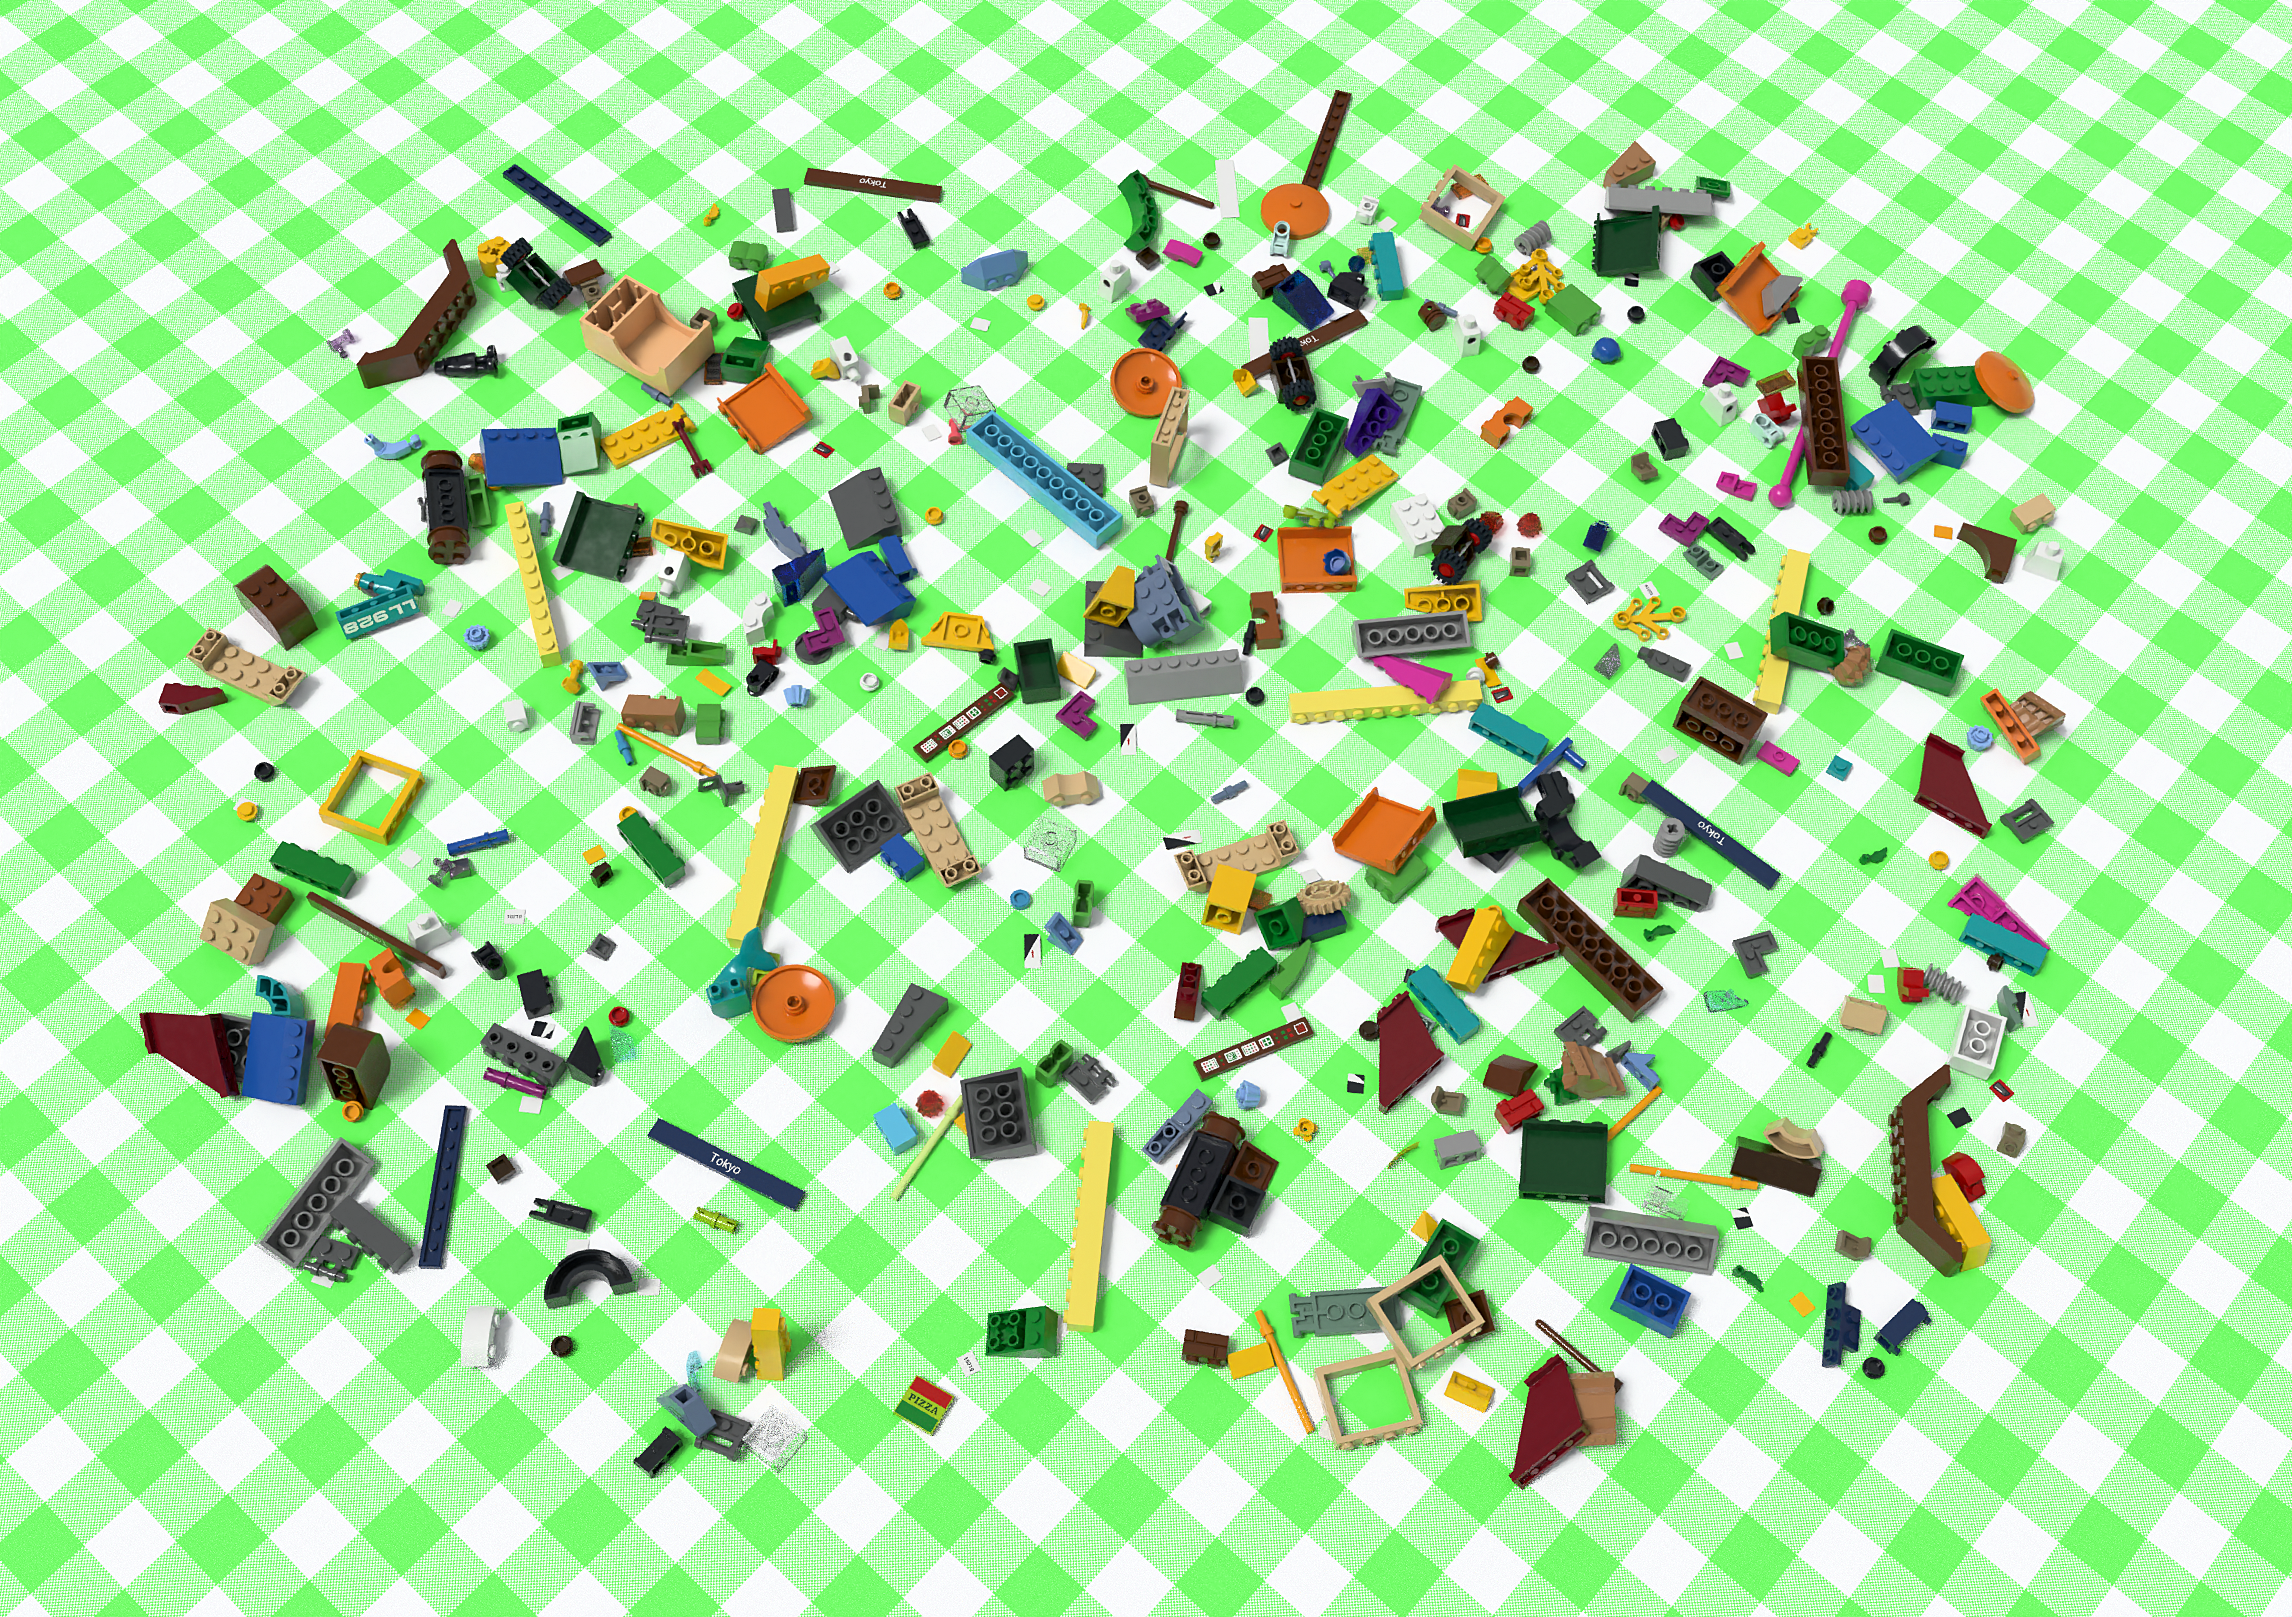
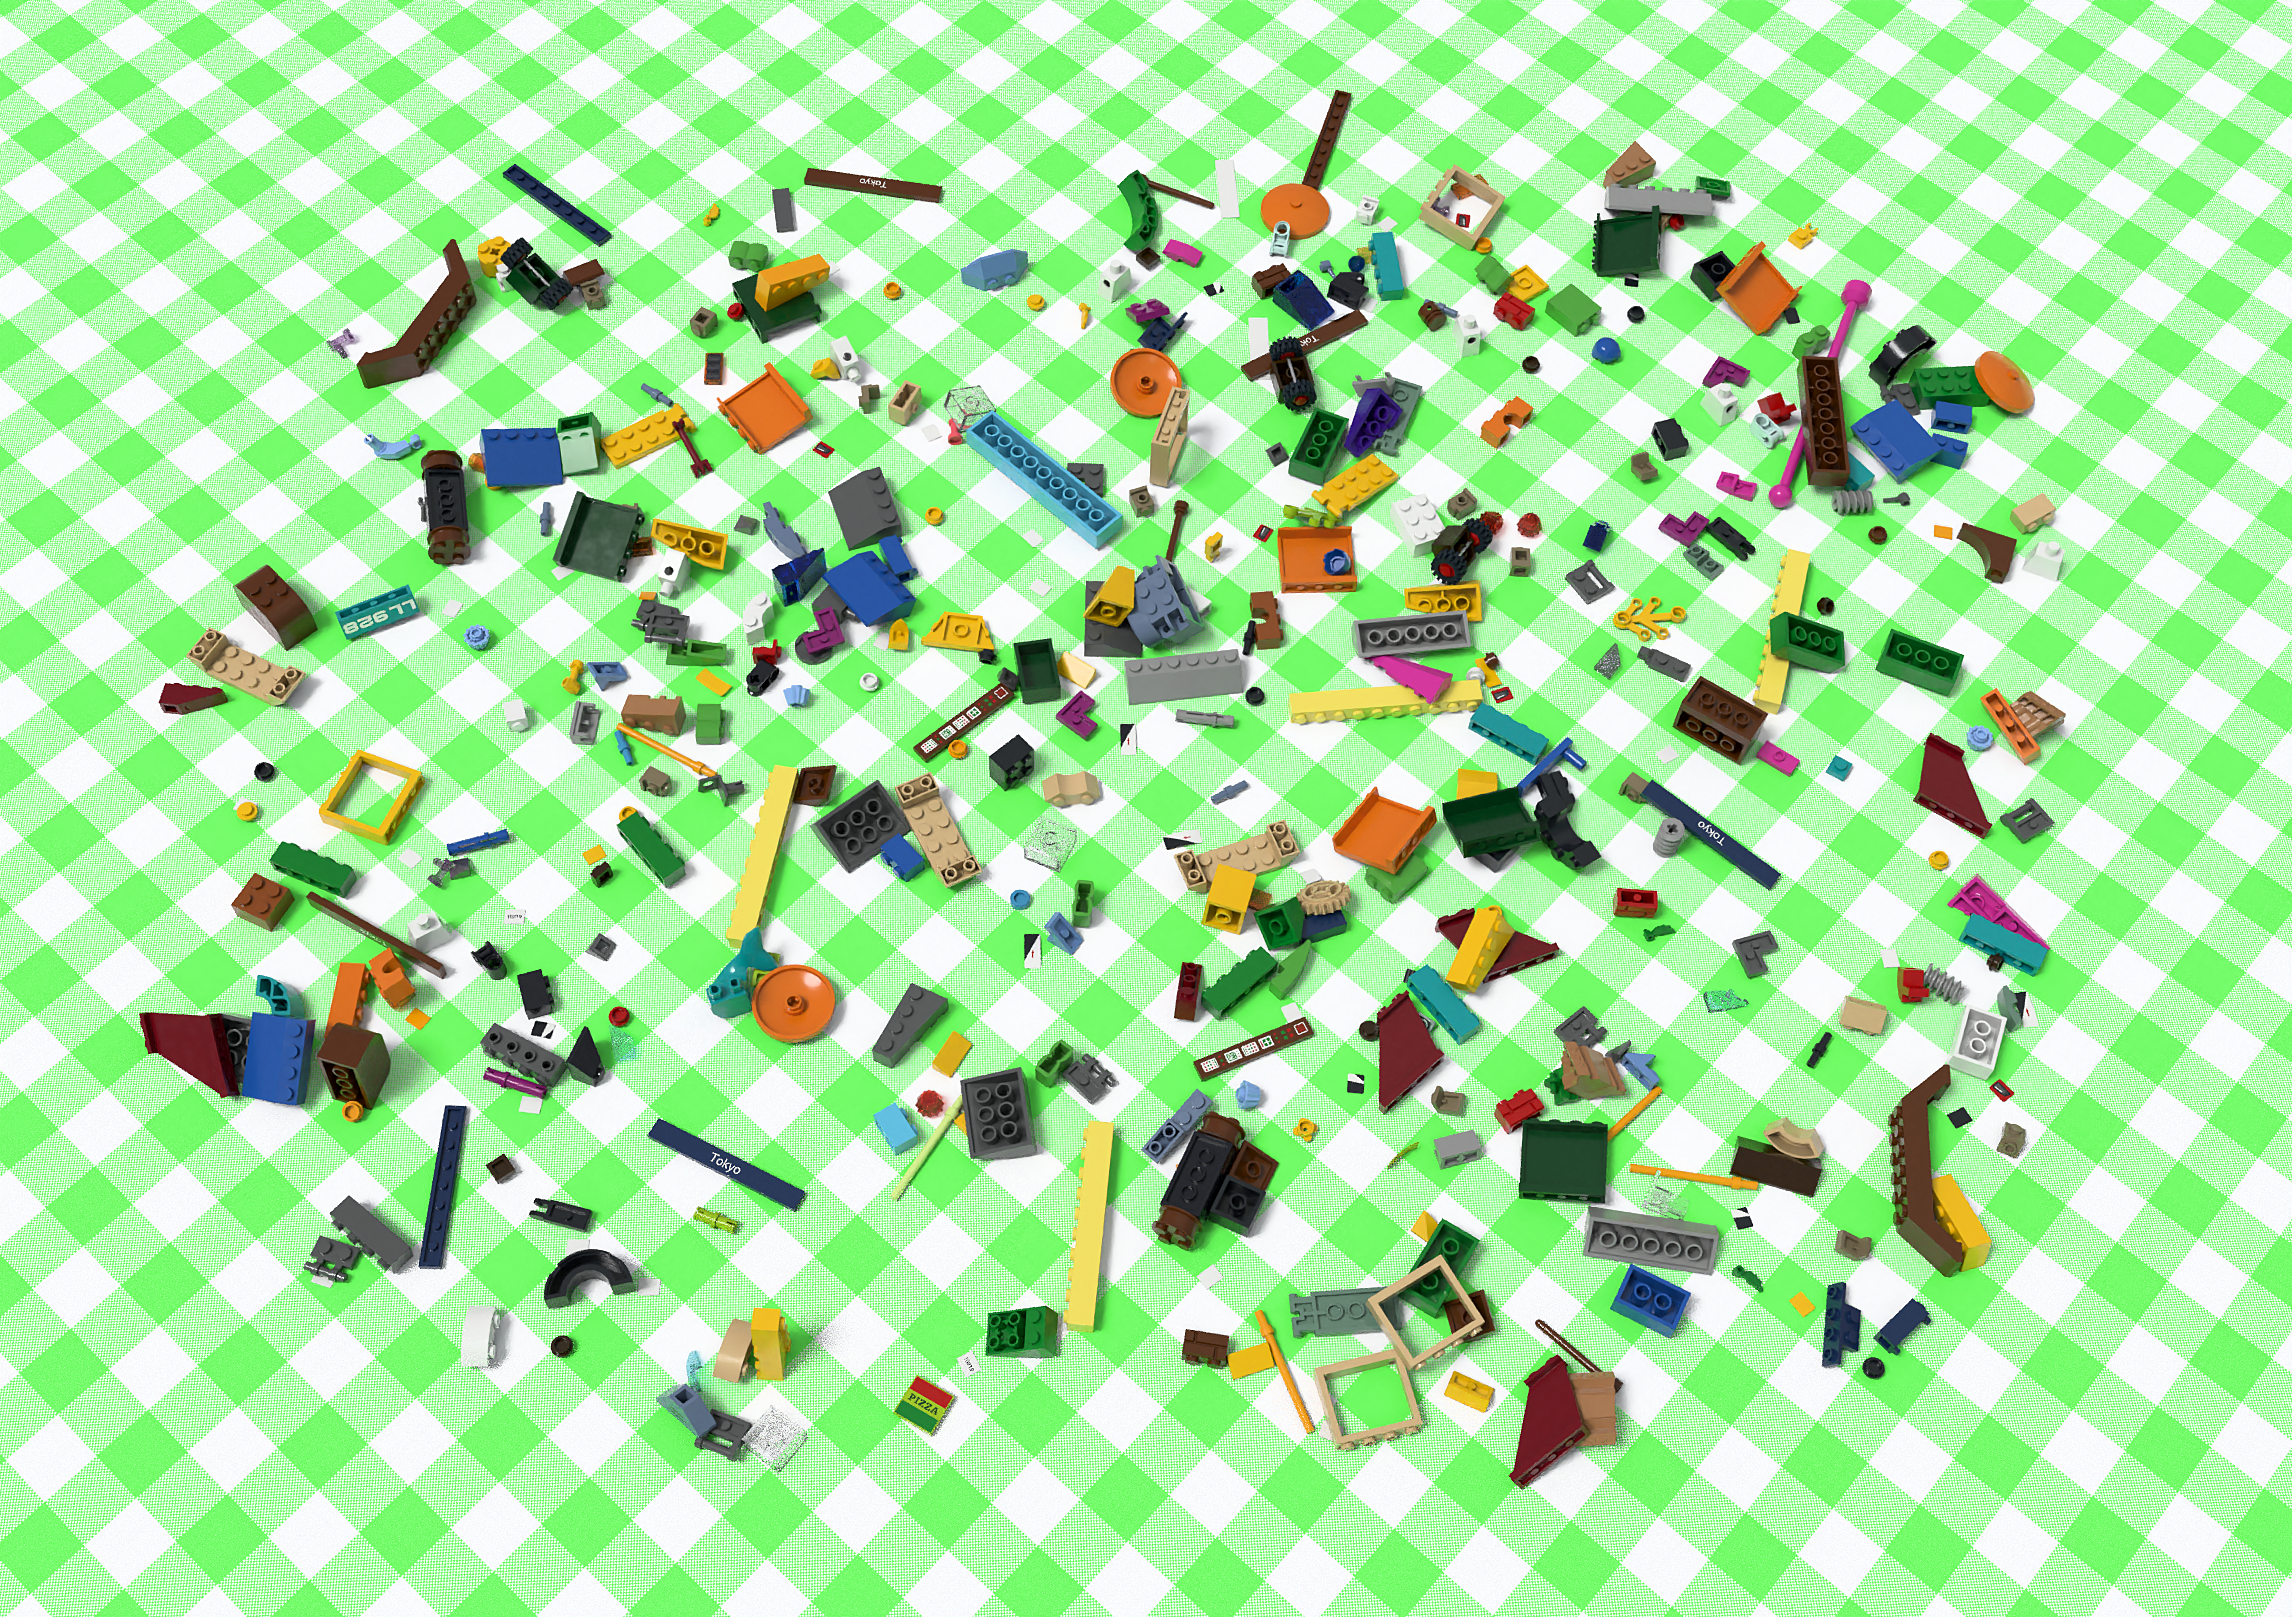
tan brick [199,898,275,966] -> none
light grey slope [254,1137,375,1269] -> none
teal plate [354,569,426,597] -> none
black piece [434,345,498,377] -> none
bright green slope [464,473,492,528] -> none
light yellow brick [505,501,563,668] -> none
light nougat piece [579,274,715,397] -> none
black hinge [633,1426,683,1479] -> none
green slope [720,337,771,384] -> none
black hinge [897,208,930,249] -> none
white sticker [970,317,991,331] -> none
dark brown plate [1203,232,1220,249] -> none
yellow plate [1233,369,1259,397] -> none
reddish brown slope [1482,1054,1538,1097] -> none
light grey piece [1514,220,1552,255] -> none
reddish brown brick [1516,878,1664,1022] -> none
yellow plant [1519,249,1565,305] -> none
dark grey wedge [1619,854,1712,913] -> none
white sticker [1638,581,1660,600] -> none
white sticker [1723,642,1744,660] -> none
clear orange tile [1755,369,1796,397] -> none
light grey slope [1761,275,1803,318] -> none
medium nougat hair [1827,645,1873,686] -> none
piece [1844,628,1870,657] -> none
green piece [1859,847,1887,865] -> none
white sticker [1867,974,1885,993] -> none
red brick [1941,1151,1986,1203] -> none

